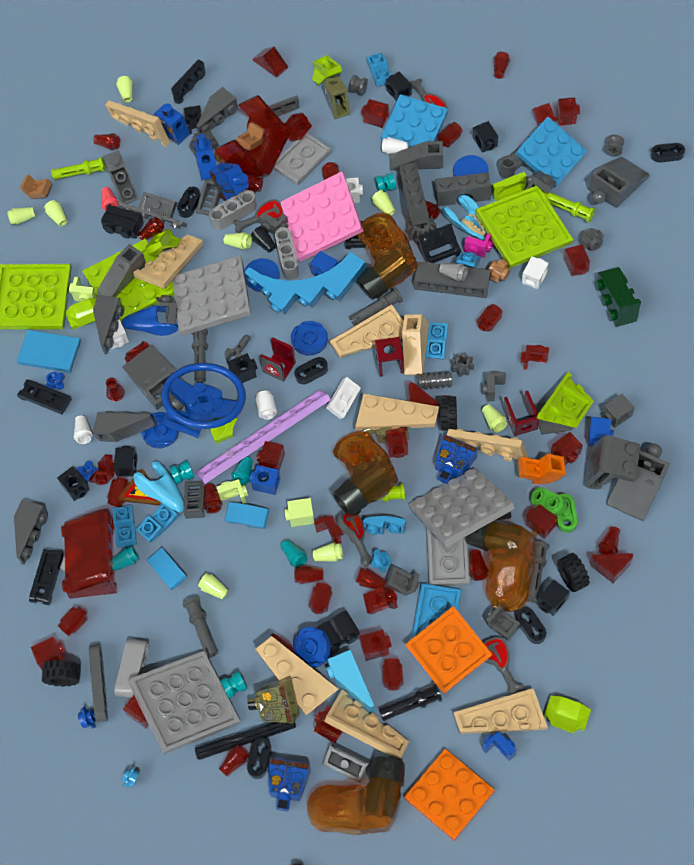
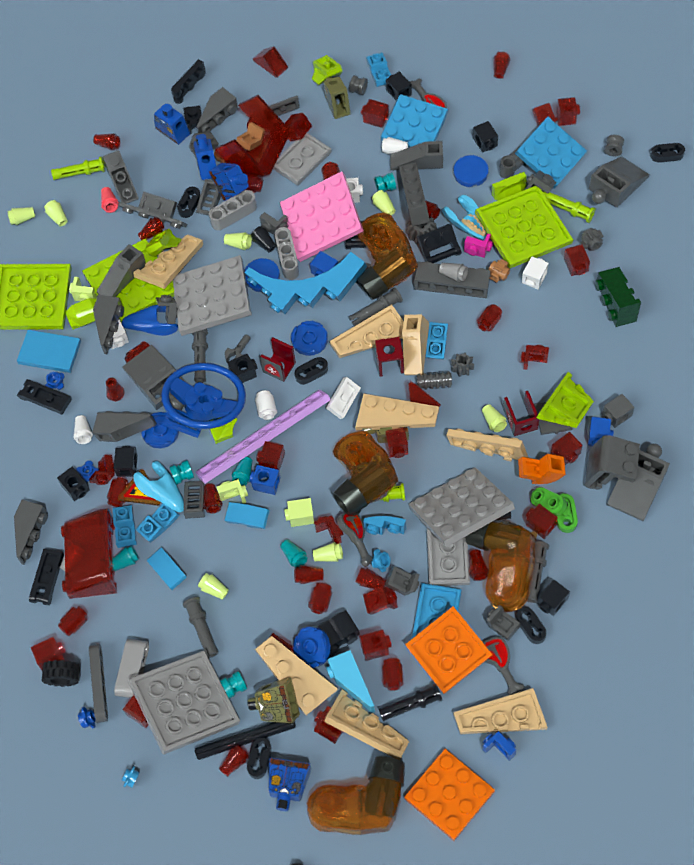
medium nougat bracket [20,175,52,199] -> none
black brick [101,205,144,239] -> none
tan wing [105,100,170,147] -> none
yellowish green cone [116,76,133,103] -> none
dark grey piece [234,199,284,233] -> none
dark grey slope [323,742,371,783] -> none
dark grey arch [435,172,491,206] -> none
blue torso [436,434,478,484] -> none
clear red brick [437,122,462,147] -> none
black tyre [441,396,457,431] -> none
dark azure slope [456,252,481,268] -> none
dark grey bracket [483,371,506,402] -> none
lime slope [544,695,591,733] -> none
black tyre [557,553,590,592] -> none
clear red slope [590,553,633,584] -> none
clear red cone [598,526,620,557] -> none

